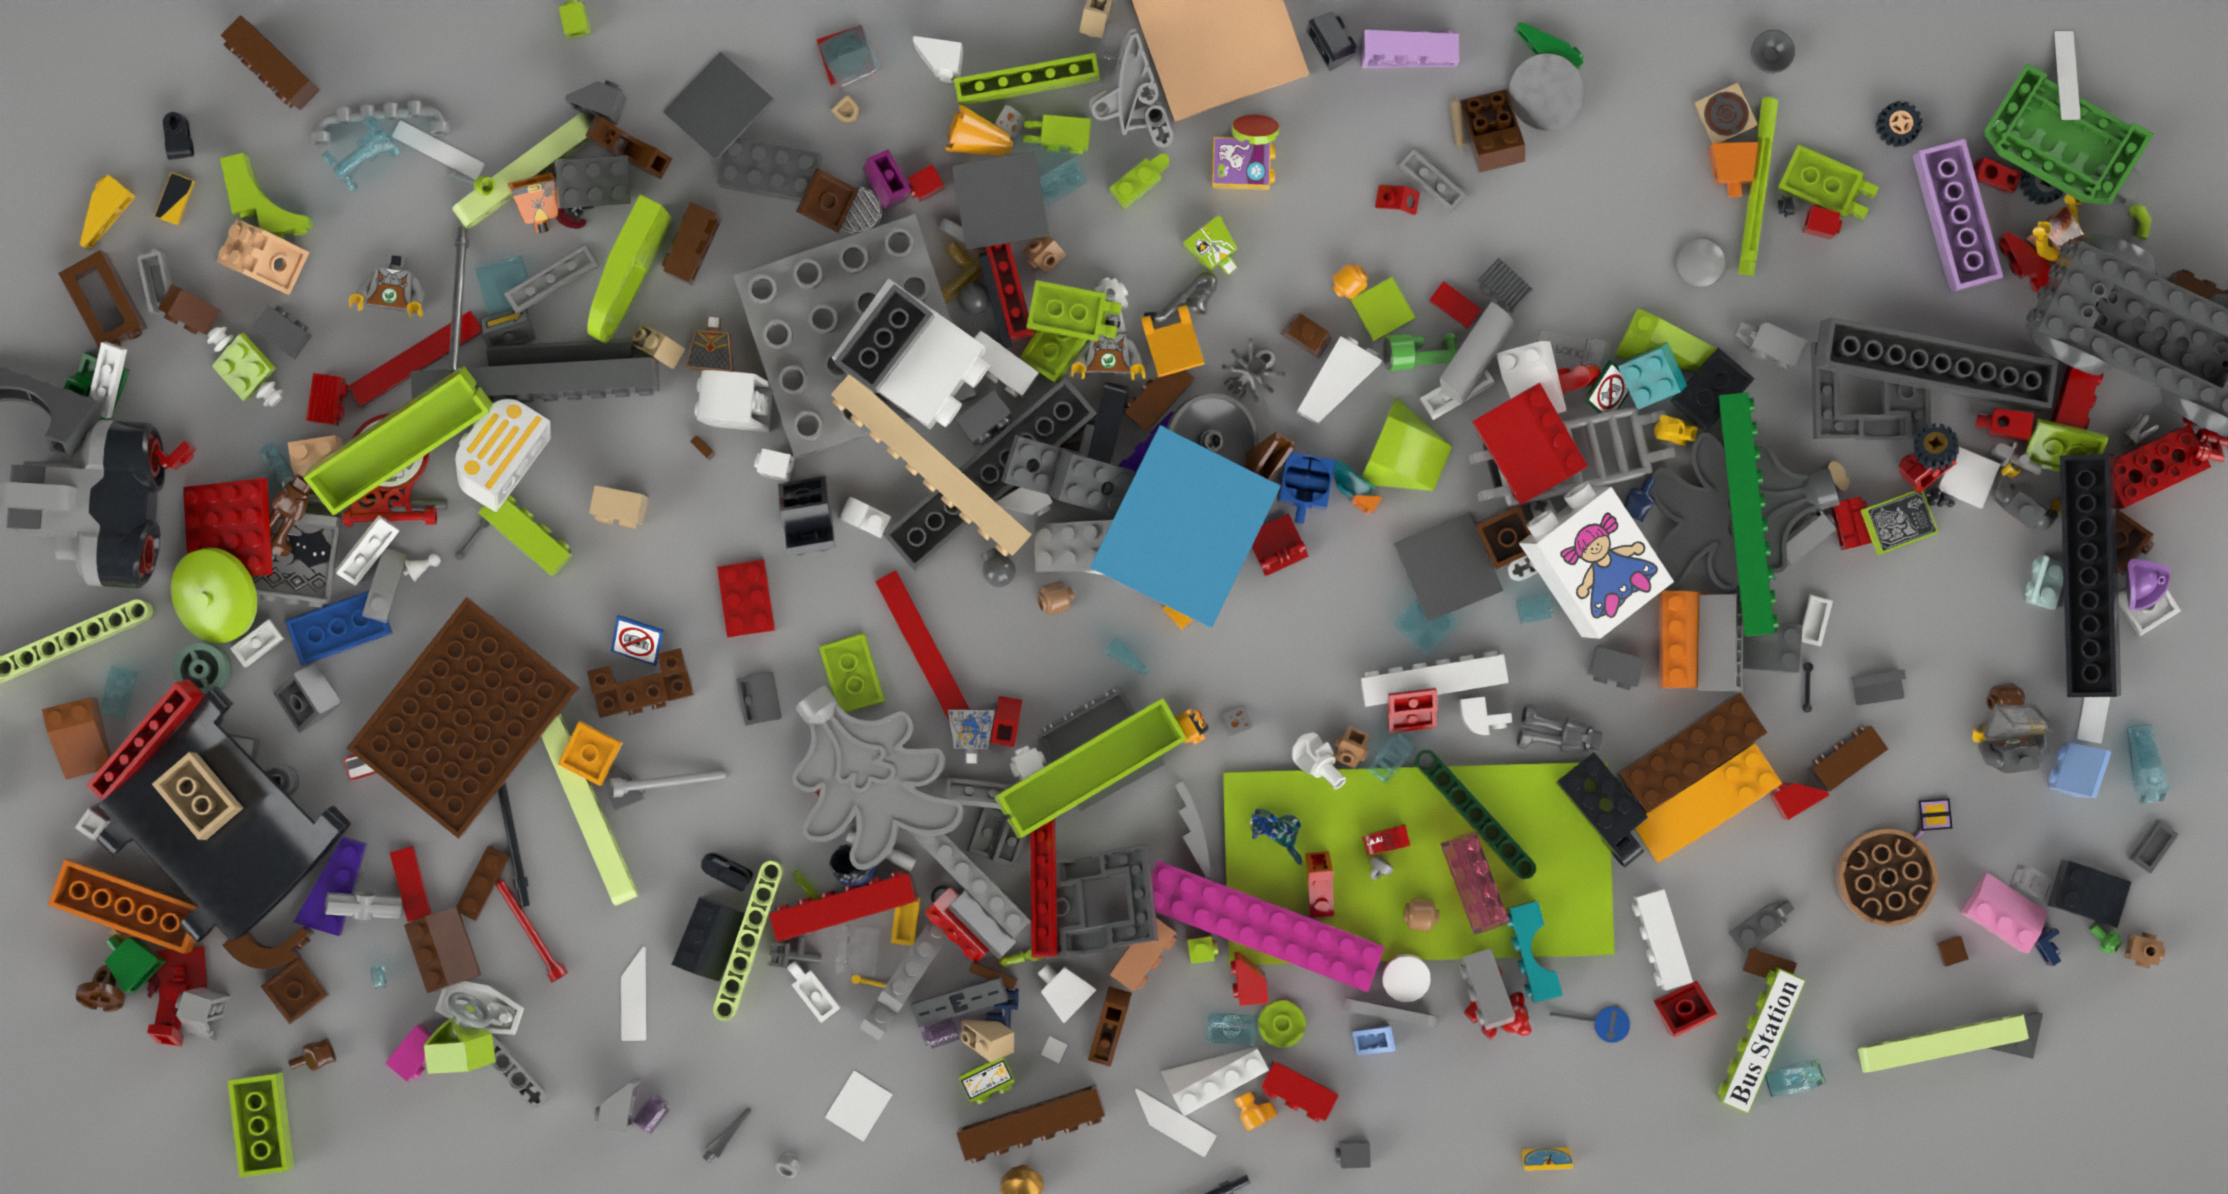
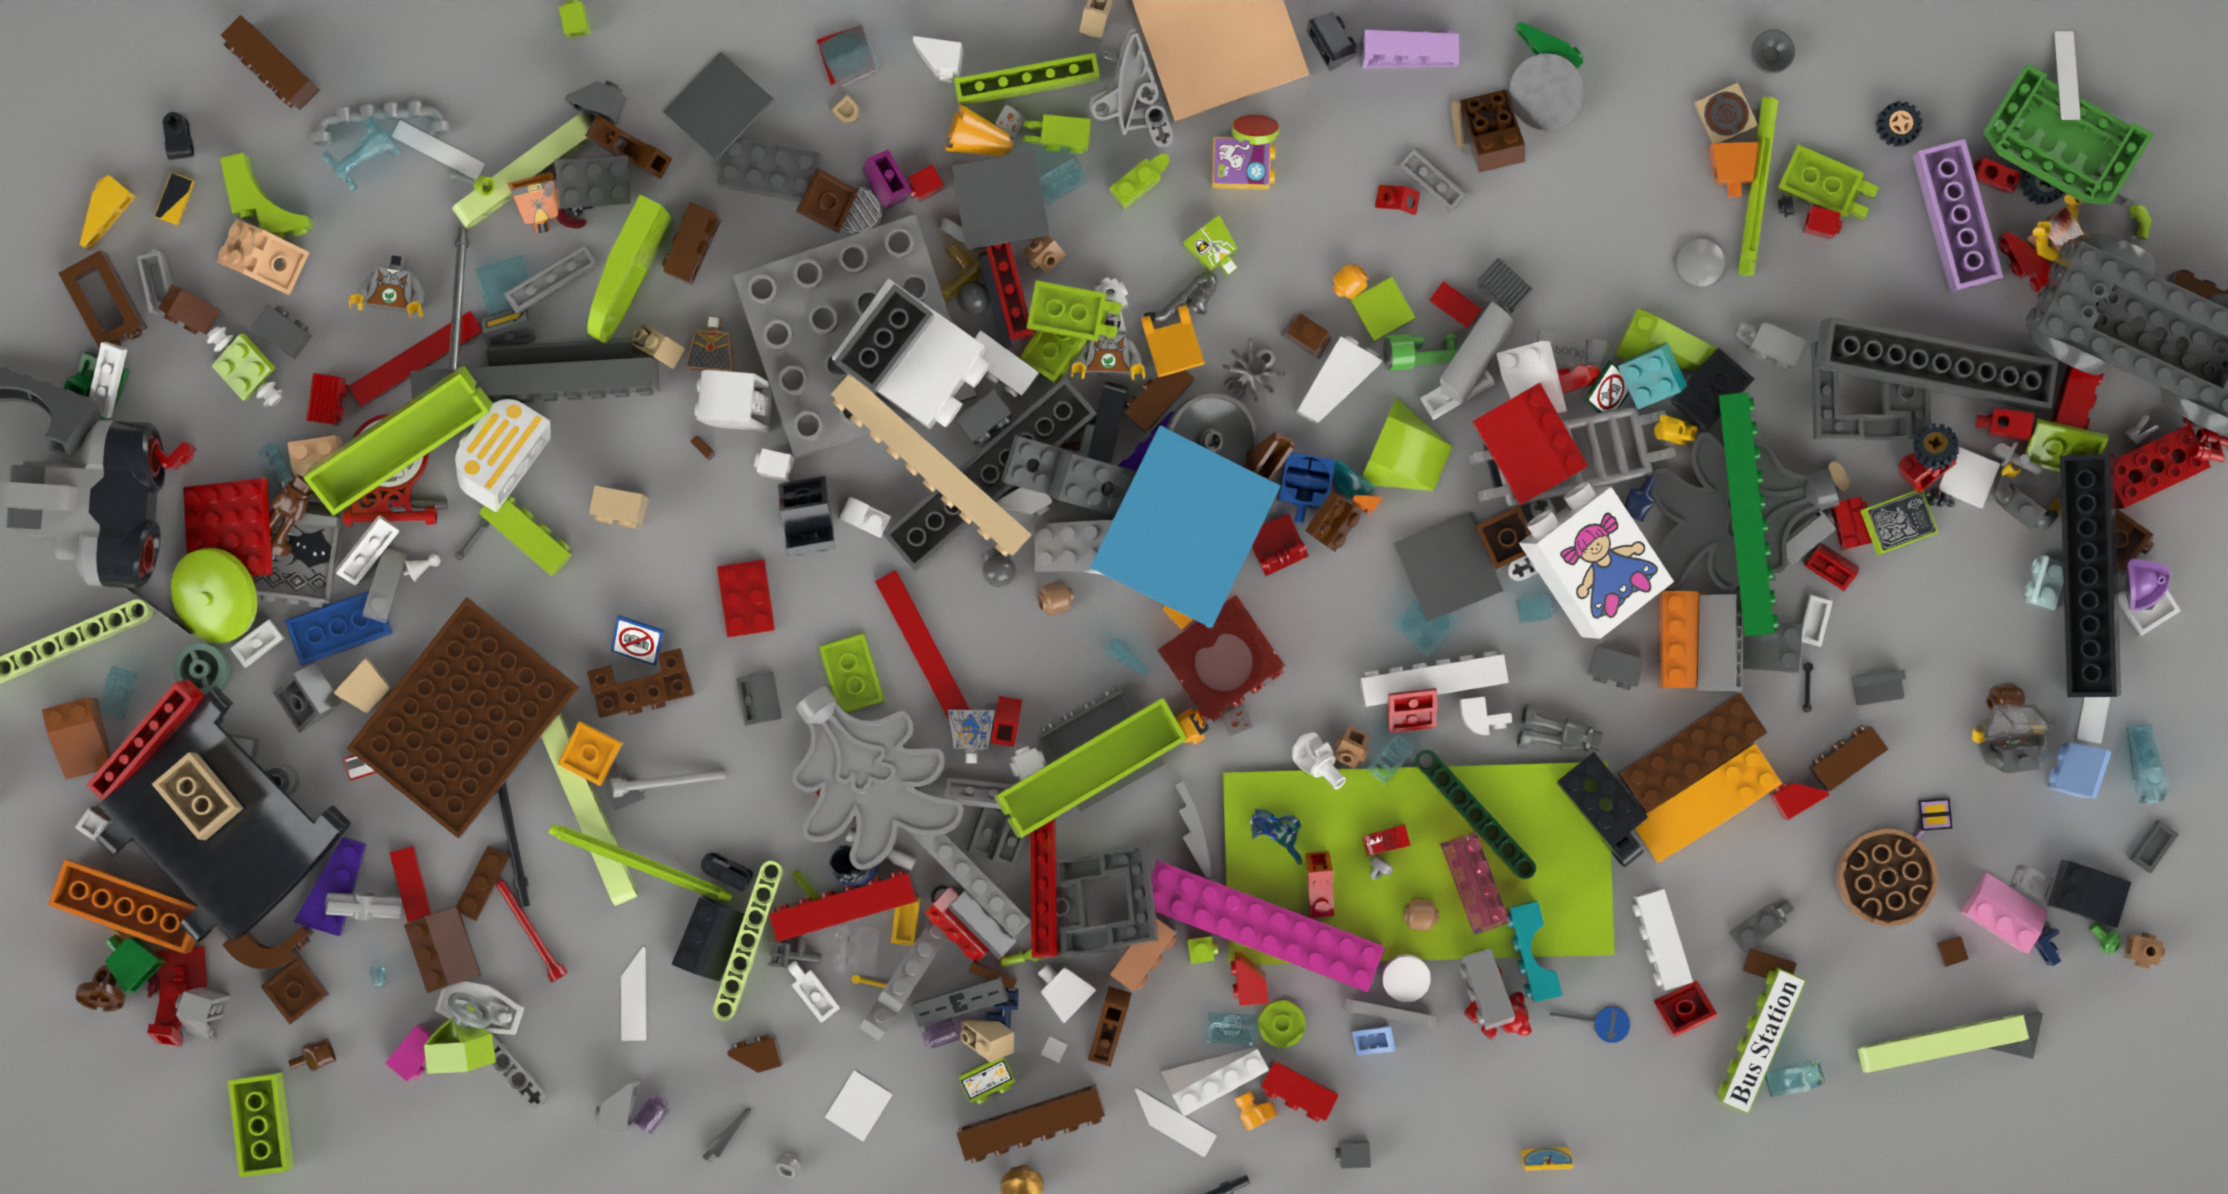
none -> sticker [126,588,192,634]
none -> tan torso [334,656,391,713]
none -> lime piece [548,823,733,903]
none -> reddish brown slope [727,1034,784,1073]
none -> clear red hose [1157,595,1286,722]
none -> reddish brown plate [1305,491,1362,552]
none -> red slope [1804,542,1859,591]

